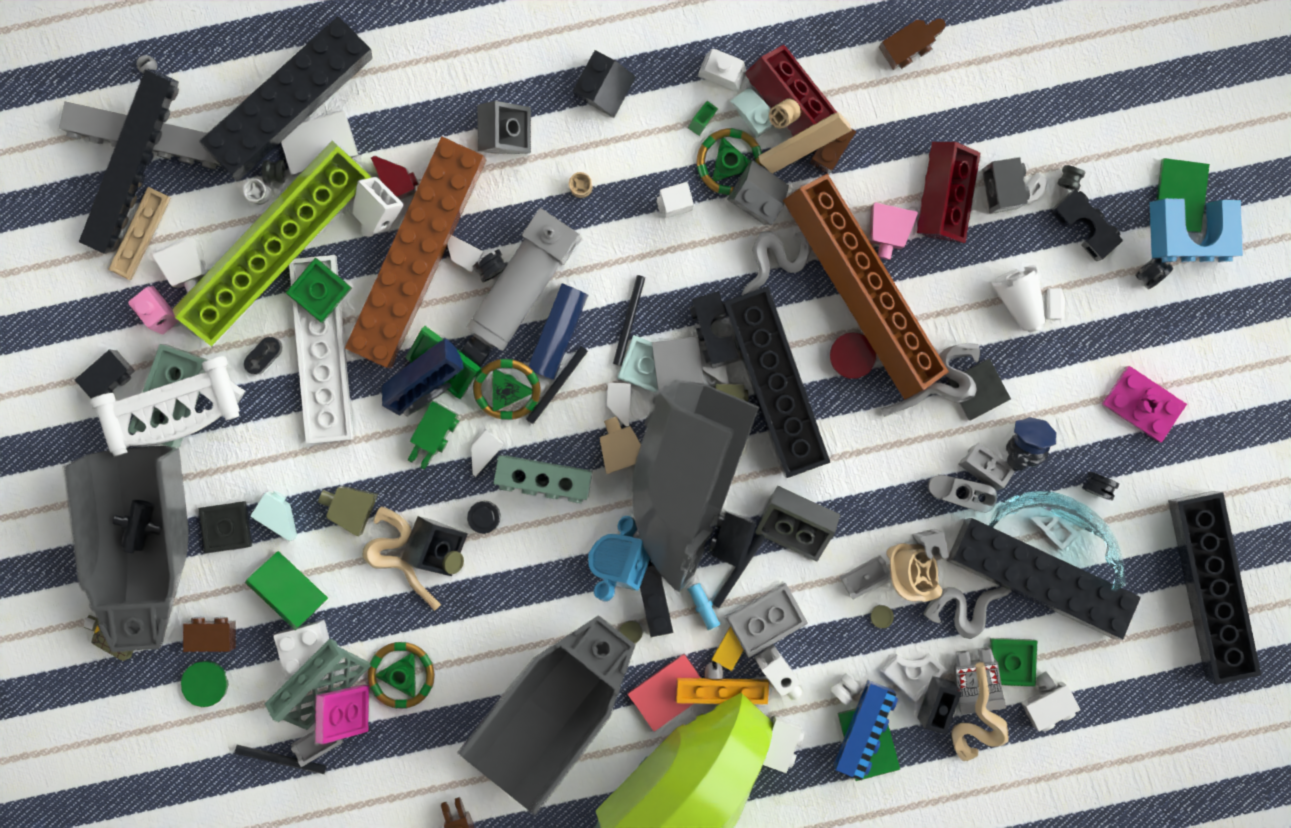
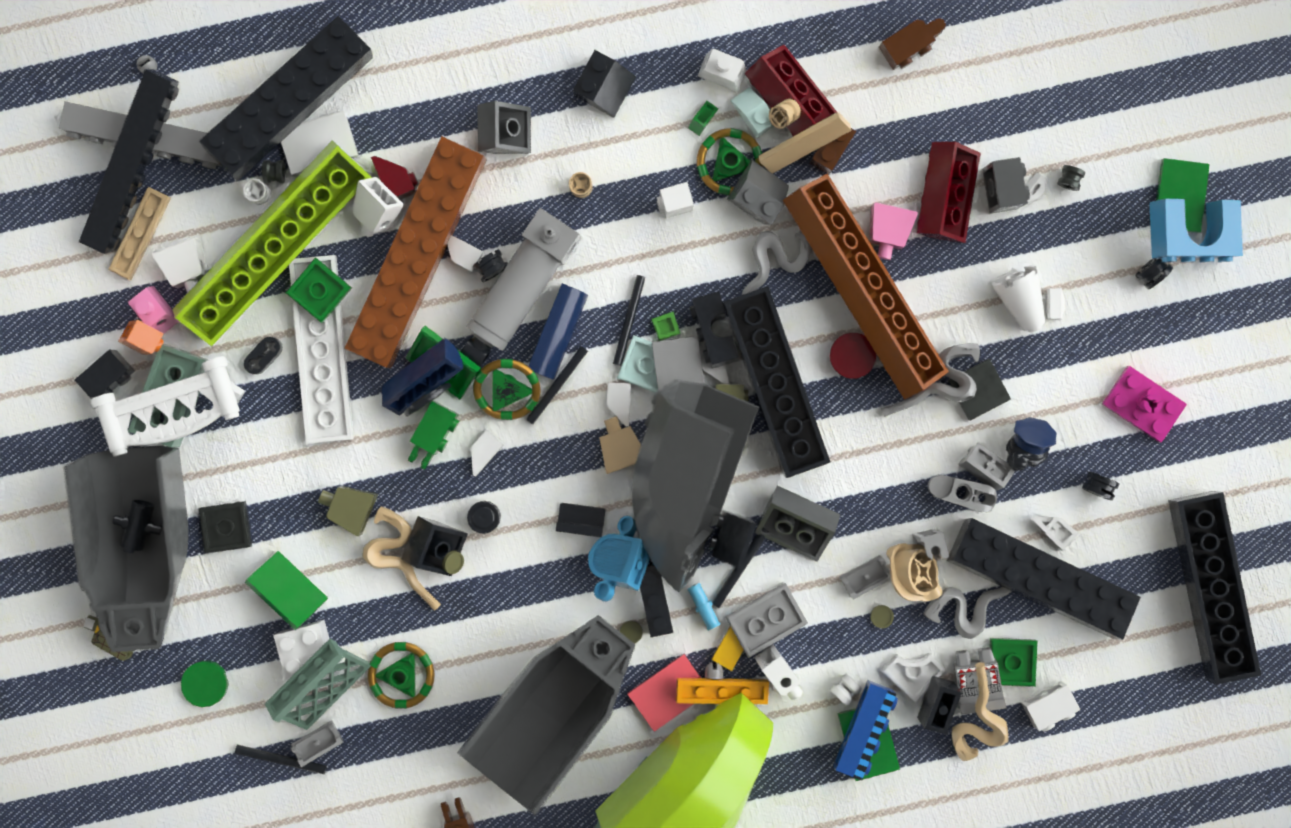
reddish brown brick [183,617,236,652] -> none
light aqua slope [250,491,297,541] -> none
dark pink plate [315,685,369,744] -> none
sand green brick [494,455,593,503] -> none
white brick [763,715,804,773] -> none
clear light blue windscreen [988,491,1125,592] -> none
light grey hinge [1036,671,1057,692] -> none
black arch [1050,189,1123,262] -> none
none -> brick [118,320,164,355]
none -> black panel [556,503,606,538]
none -> bright green tile [651,312,681,341]

